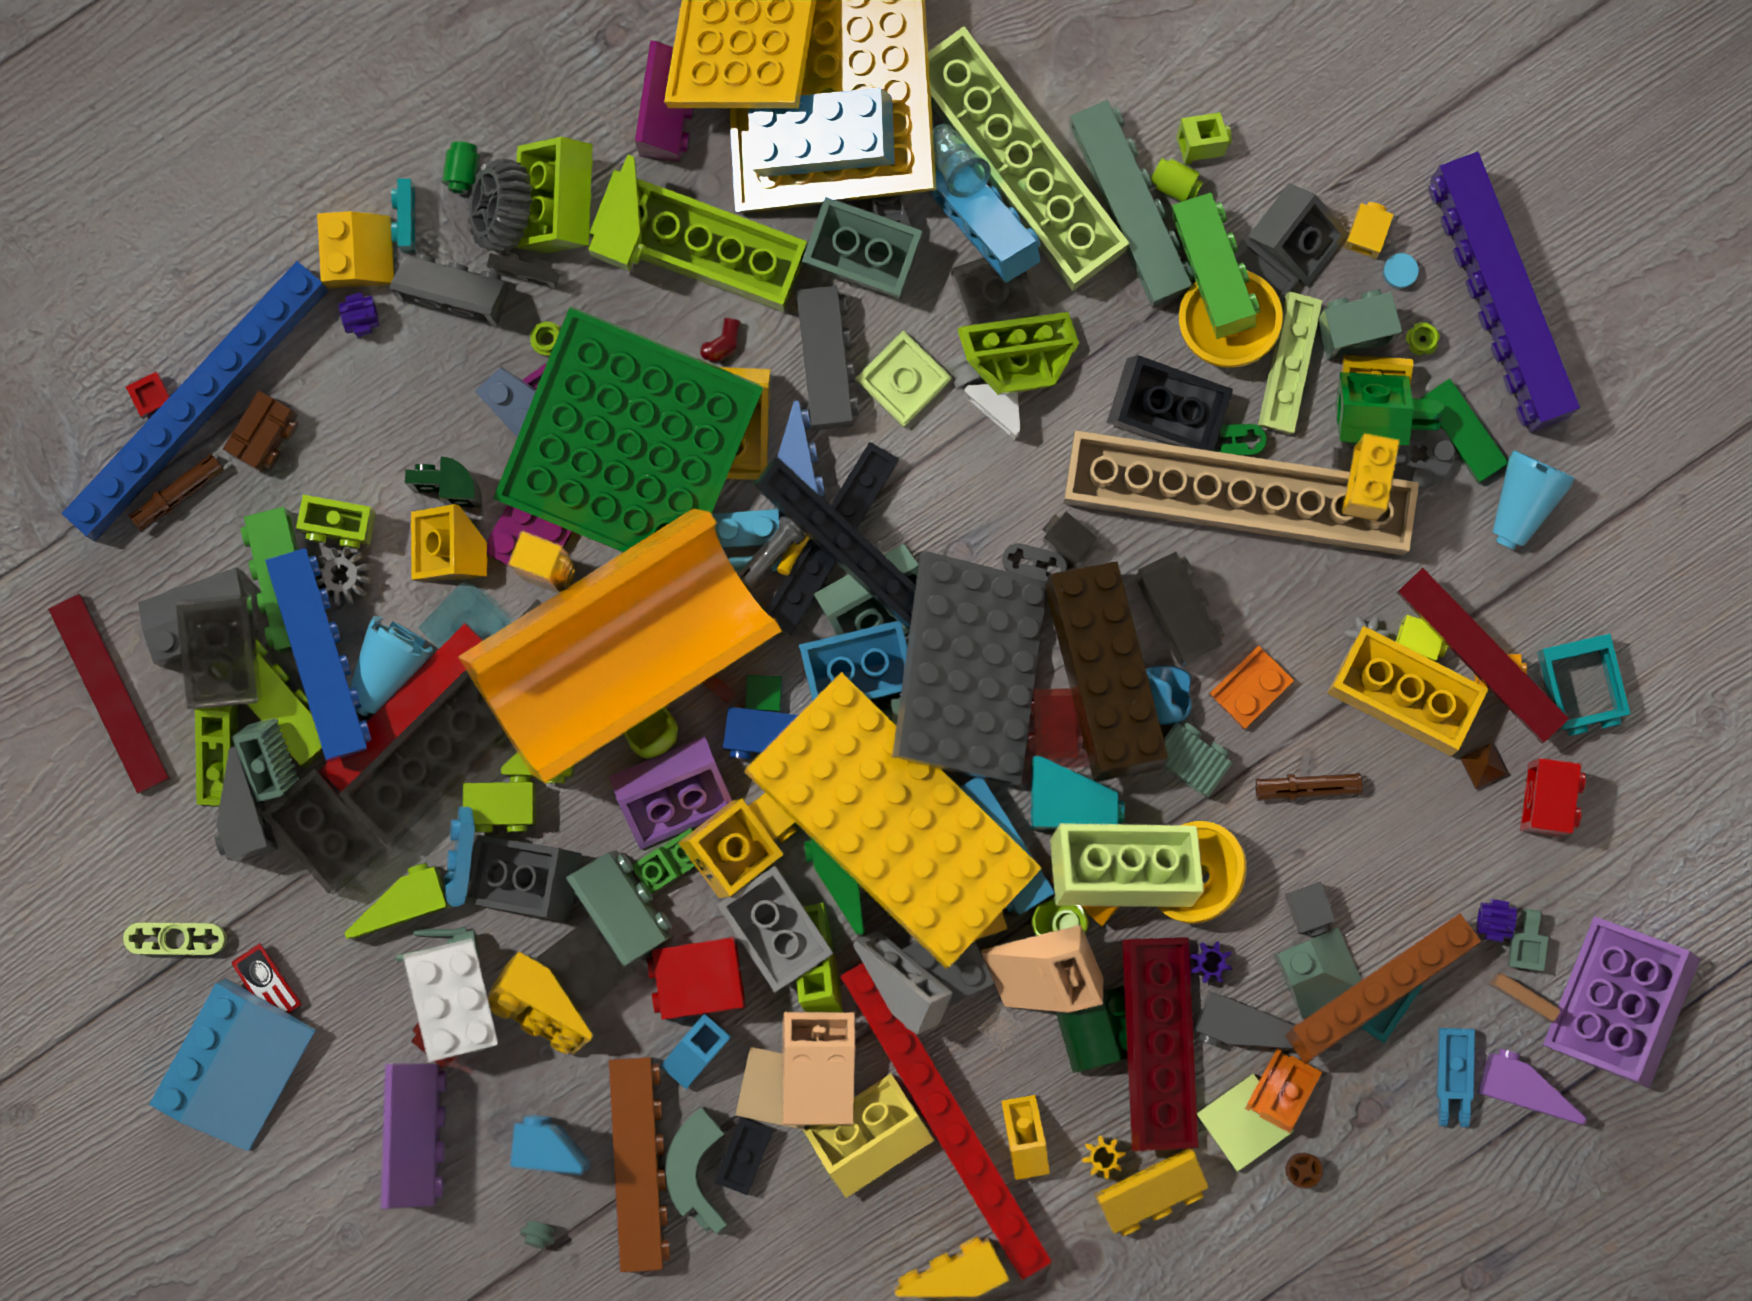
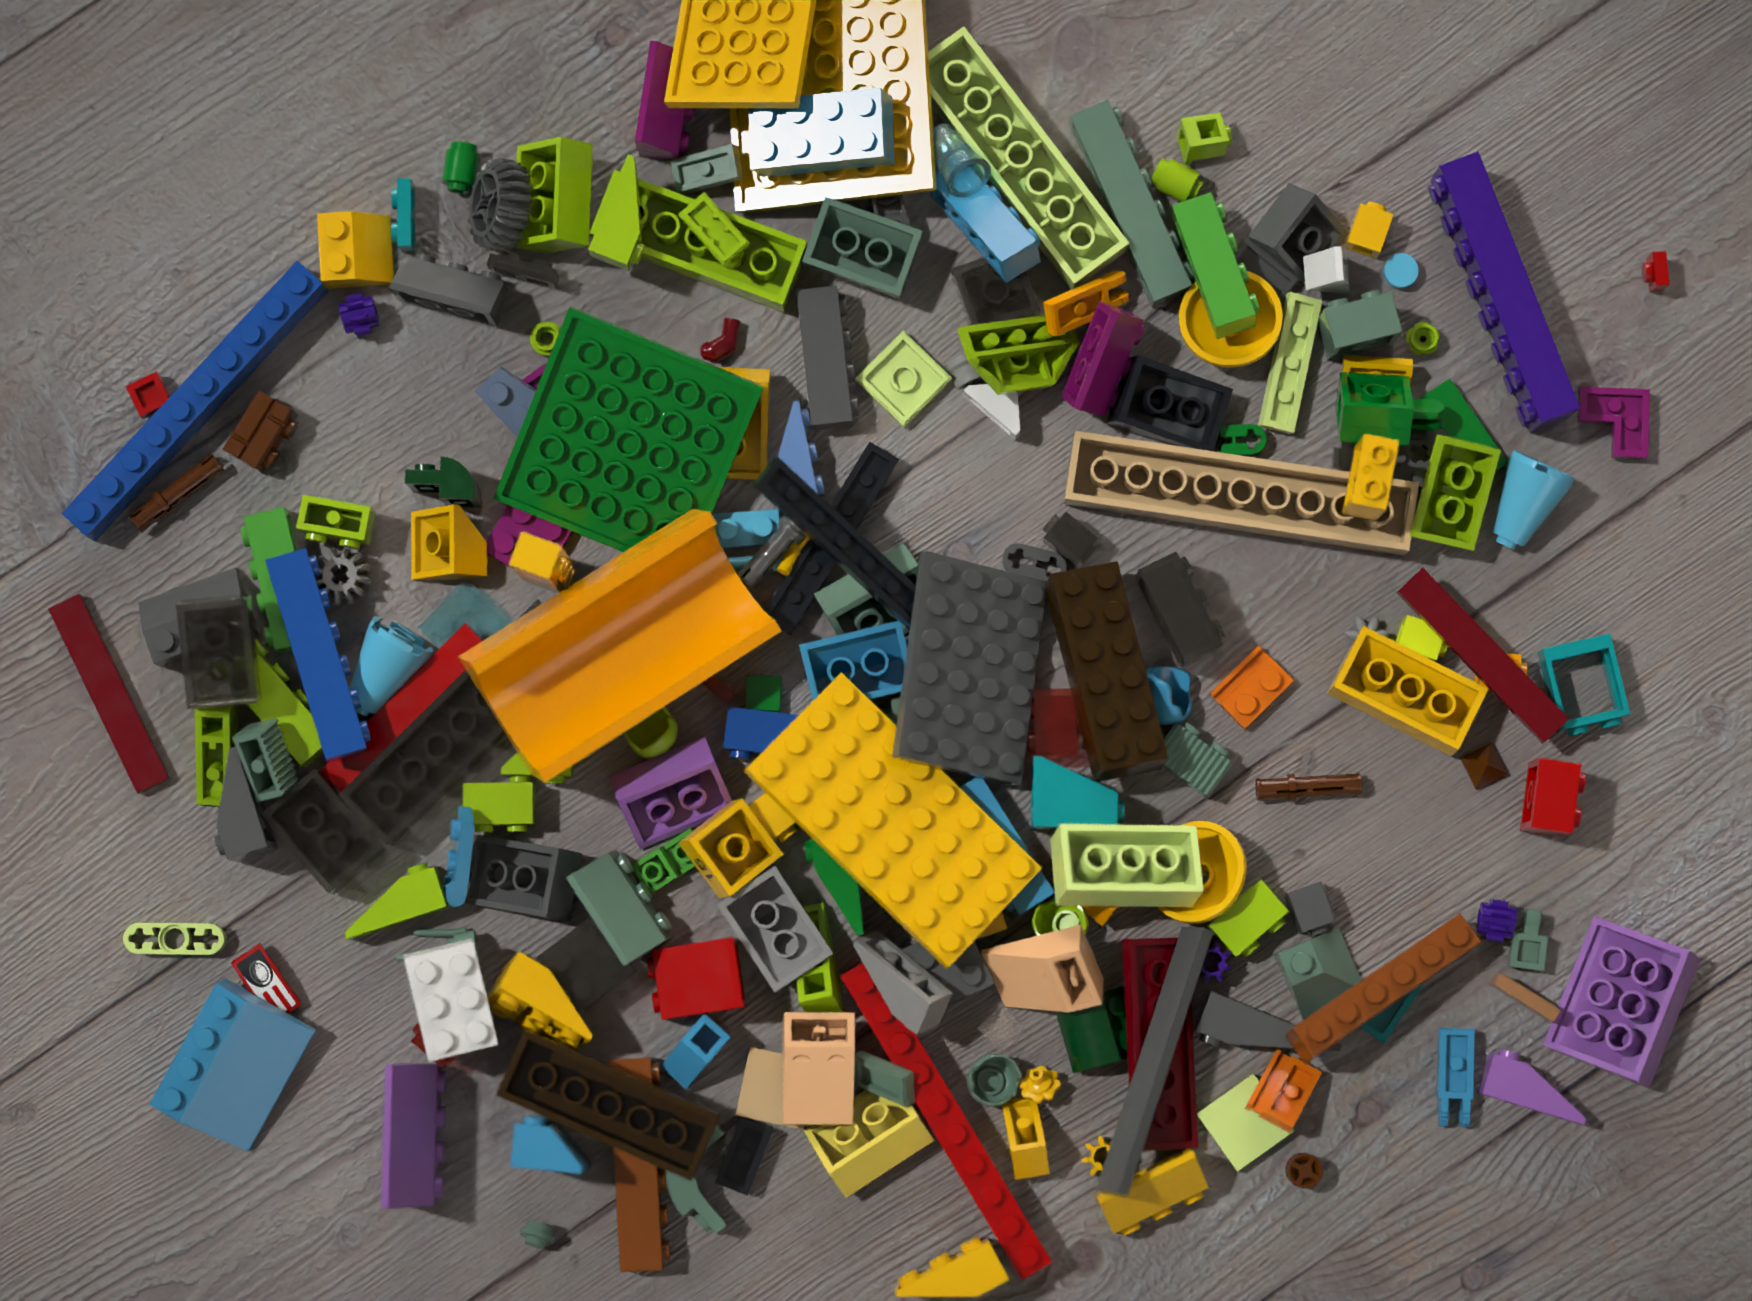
none -> dark brown brick [496,1030,721,1181]
none -> sand green plate [671,144,743,195]
none -> lime plate [678,192,750,267]
none -> sand green tile [854,1050,915,1108]
none -> sand green hair [967,1053,1022,1107]
none -> yellow plant [1019,1066,1061,1104]
none -> light orange hinge [1043,270,1129,336]
none -> magenta slope [1061,301,1144,416]
none -> dark grey tile [1096,927,1213,1197]
none -> lime brick [1206,879,1289,958]
none -> white slope [1303,246,1350,293]
none -> lime slope [1410,434,1501,551]
none -> magenta plate [1578,386,1650,459]
none -> red plate [1642,251,1670,292]

